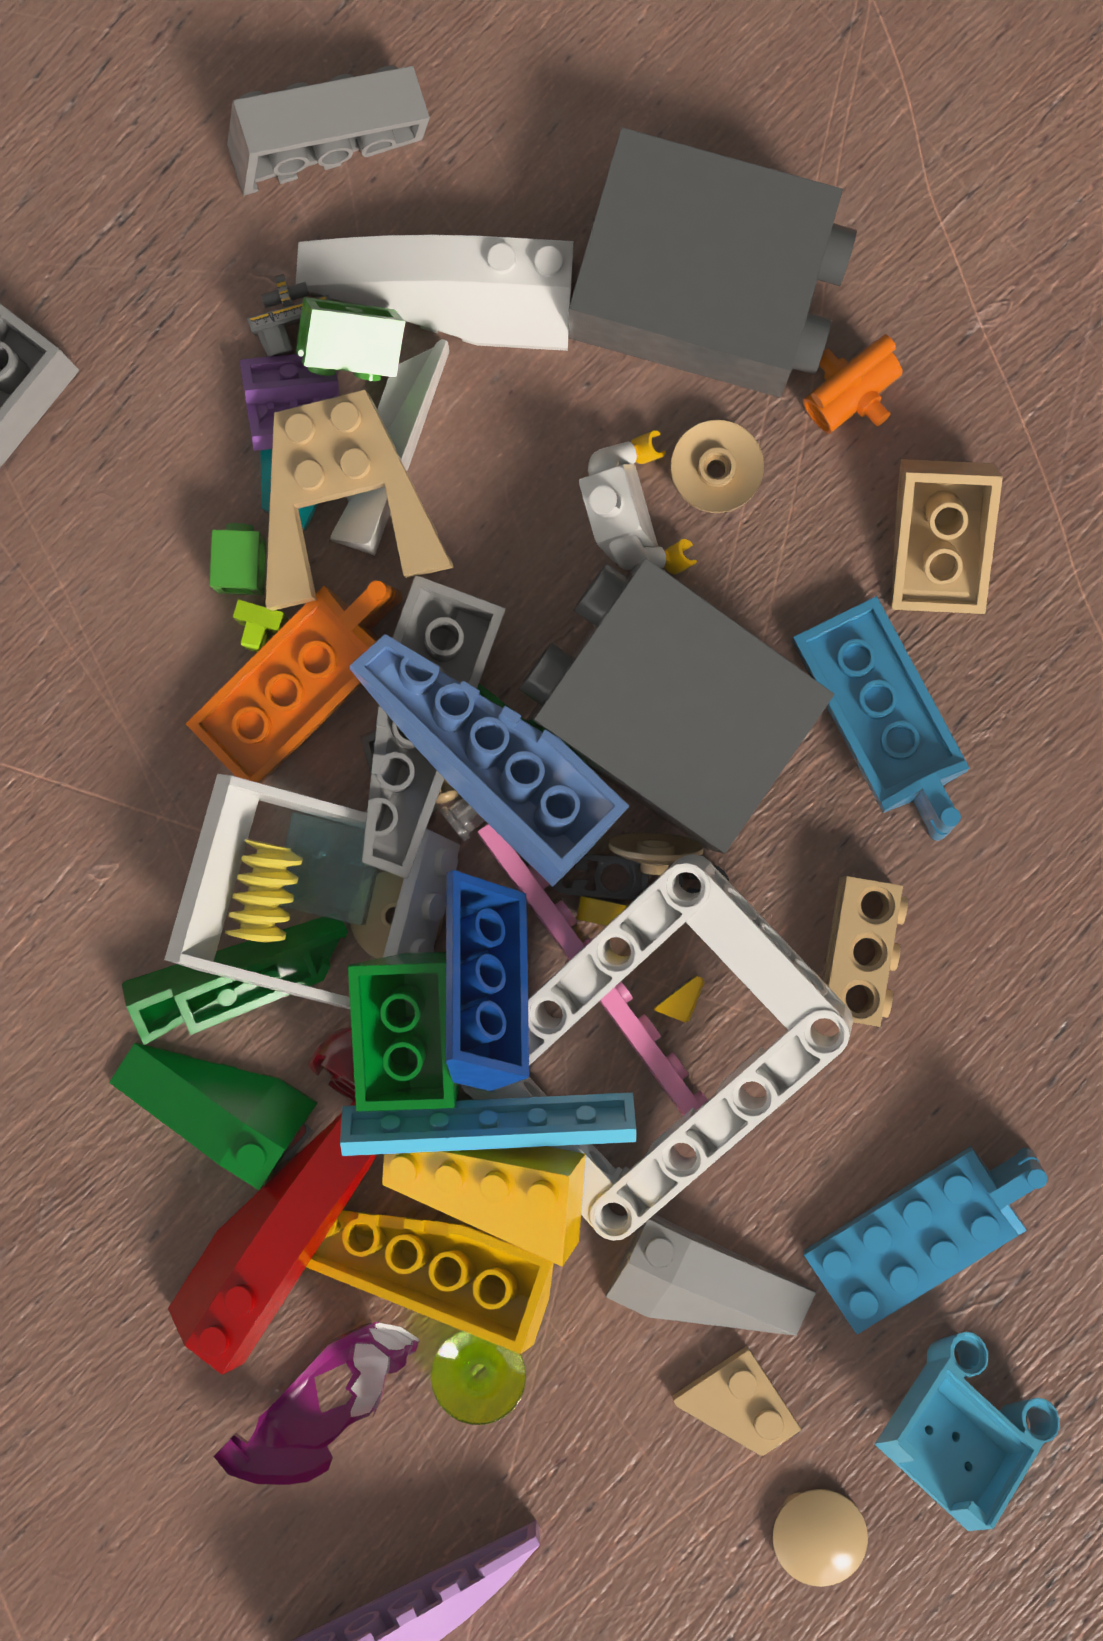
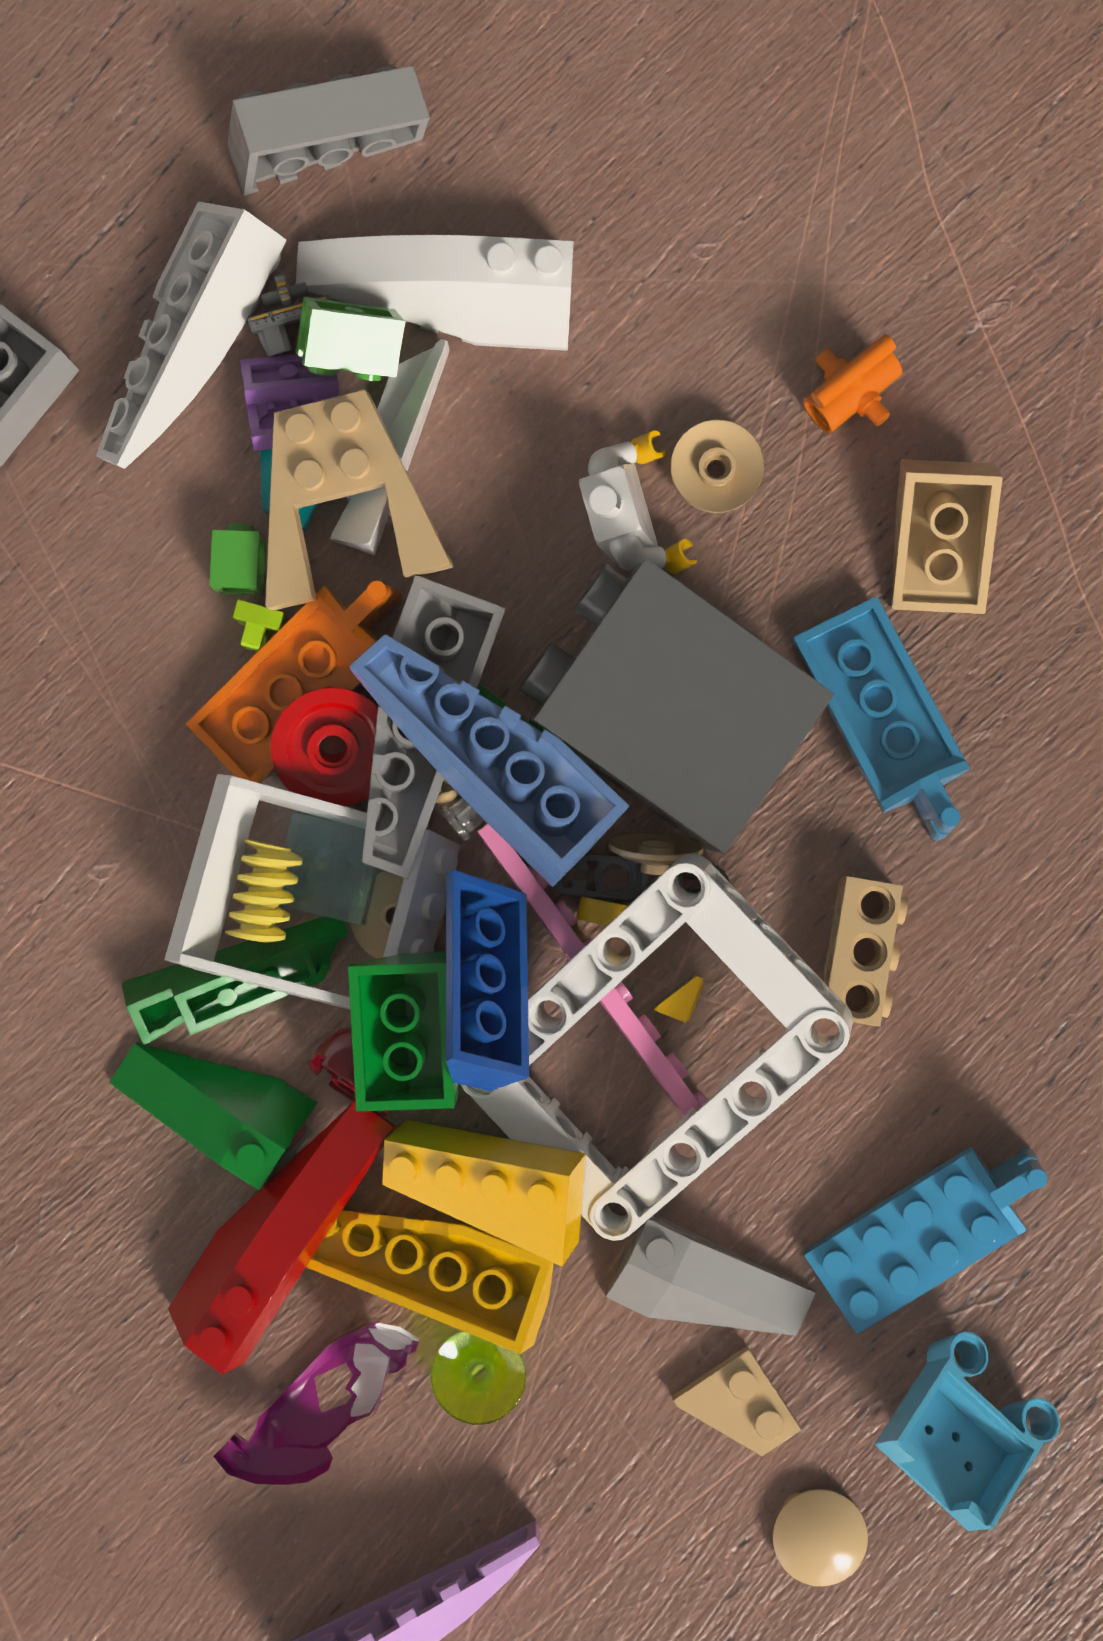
medium azure plate [340,1092,636,1156] -> none
dark grey brick [569,127,857,398] -> none
none -> white wedge [96,201,286,469]
none -> red gear [270,686,378,807]

